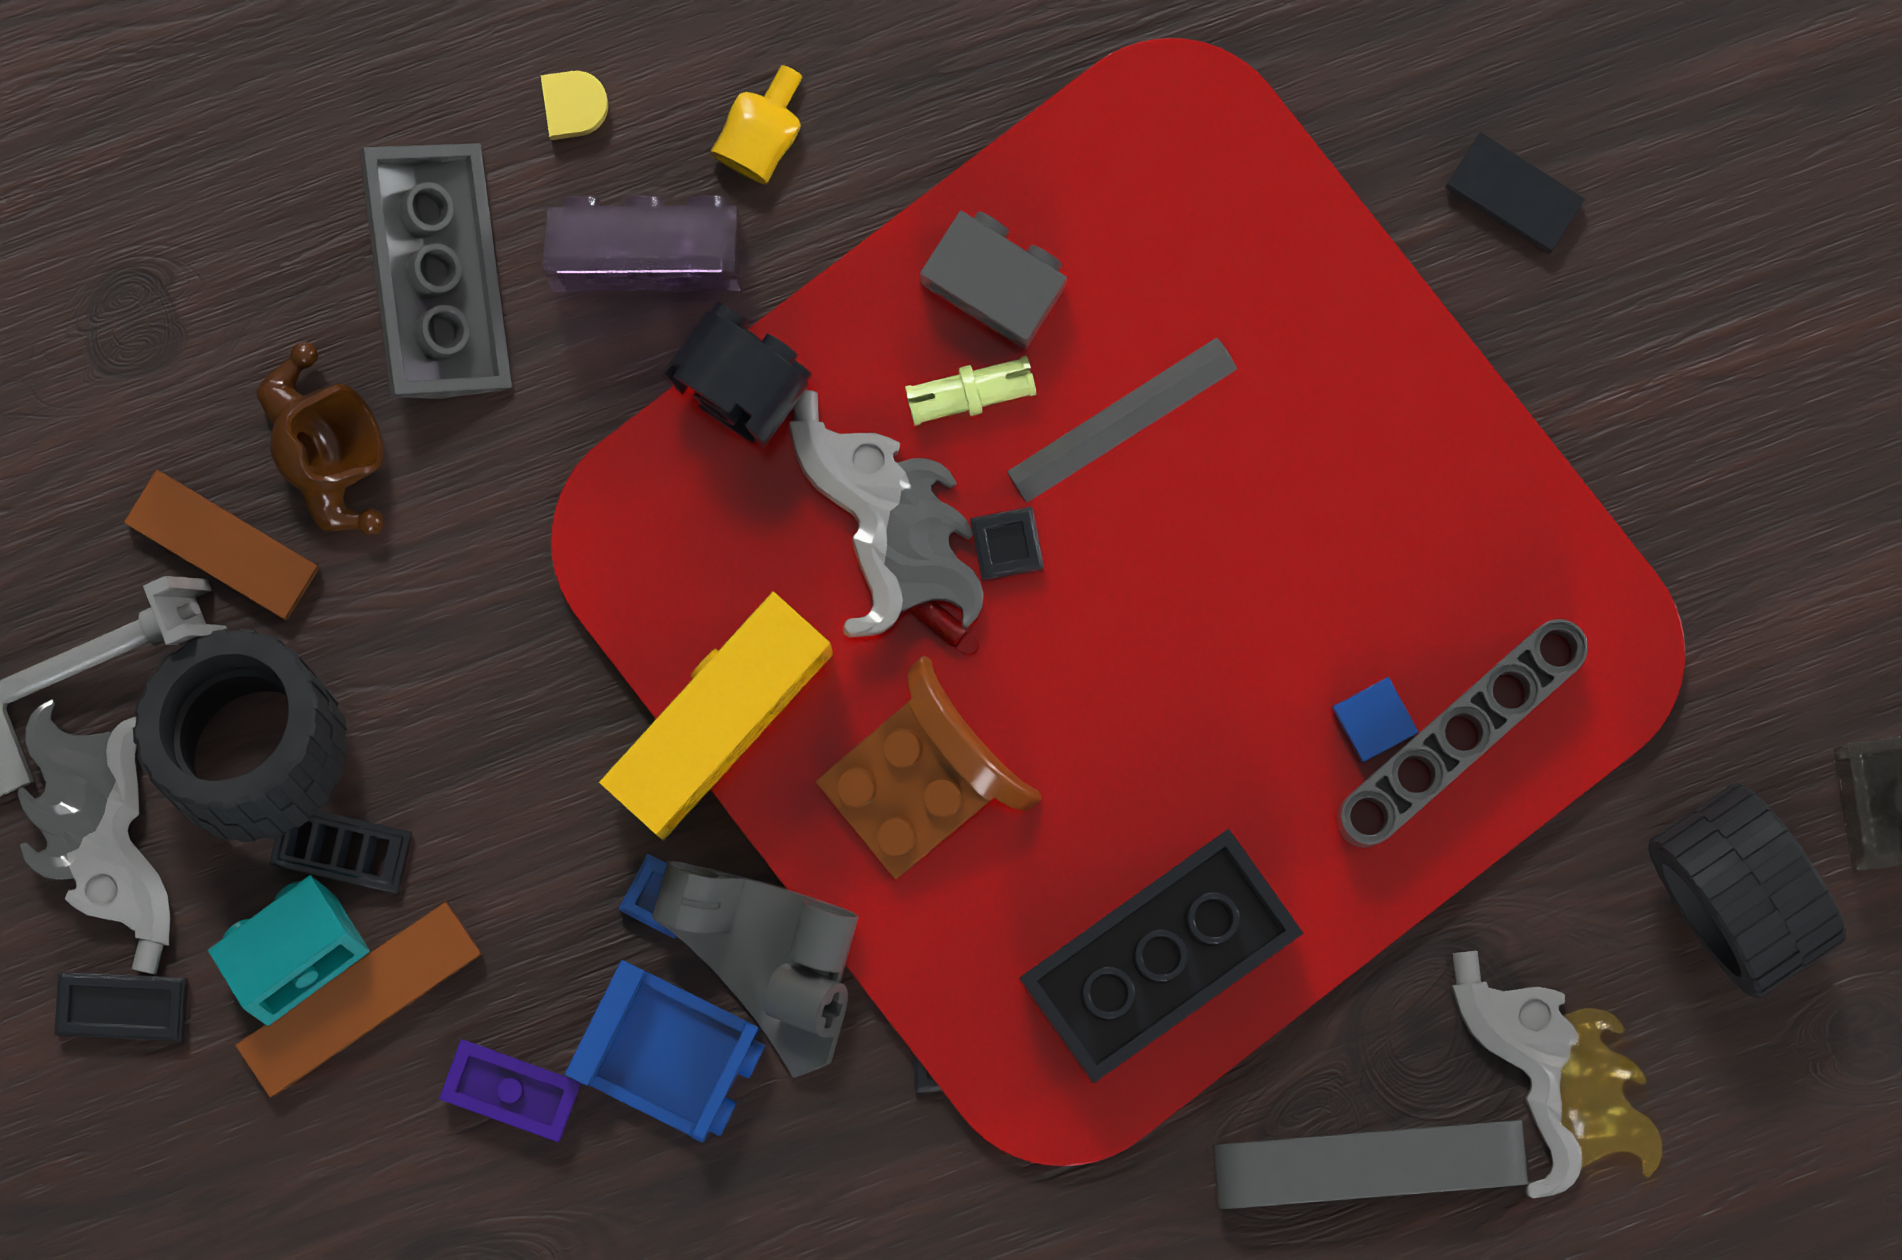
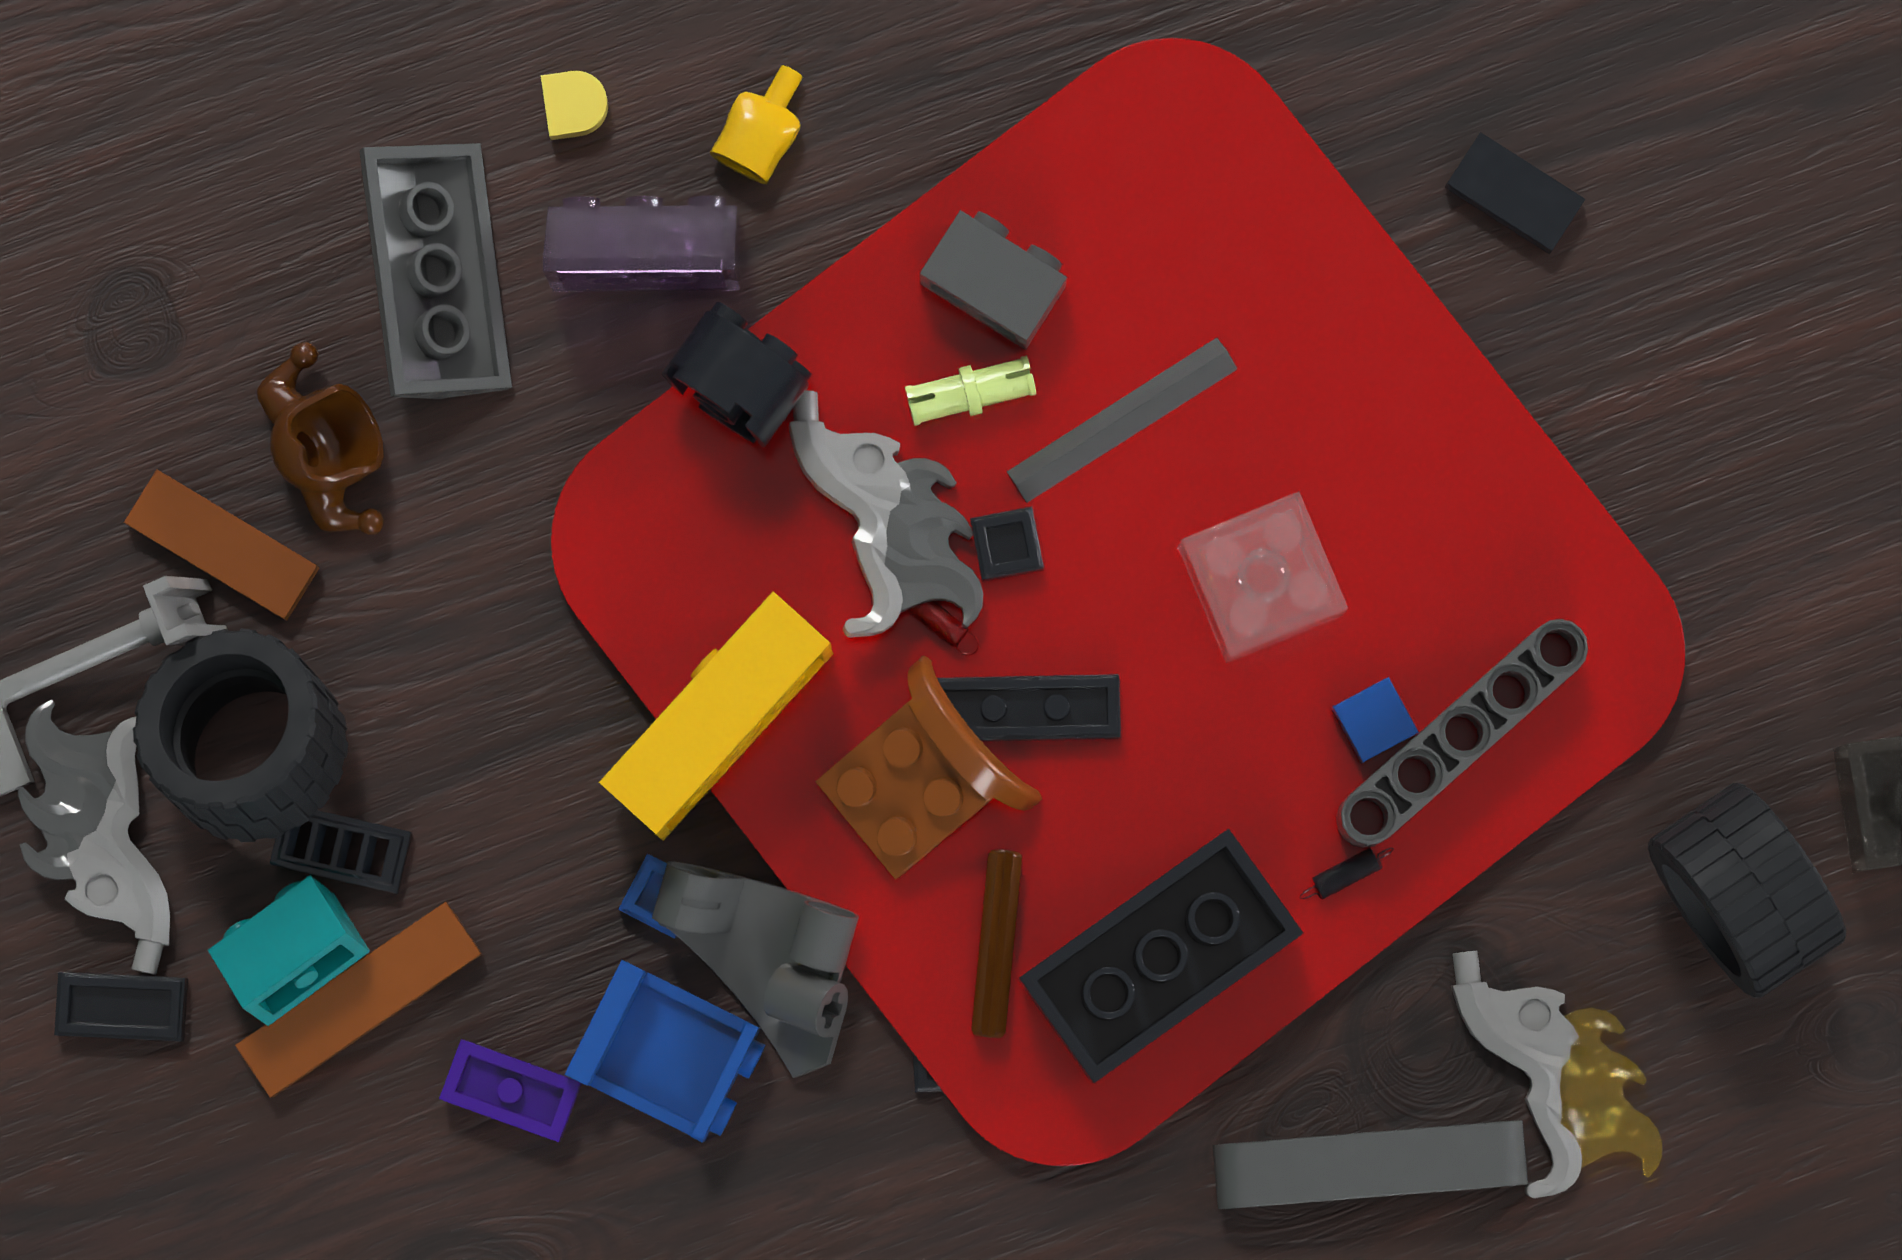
none -> black tile [937,674,1121,742]
none -> reddish brown axle [971,849,1022,1038]
none -> clear brick [1178,491,1348,663]
none -> black piece [1299,847,1394,900]

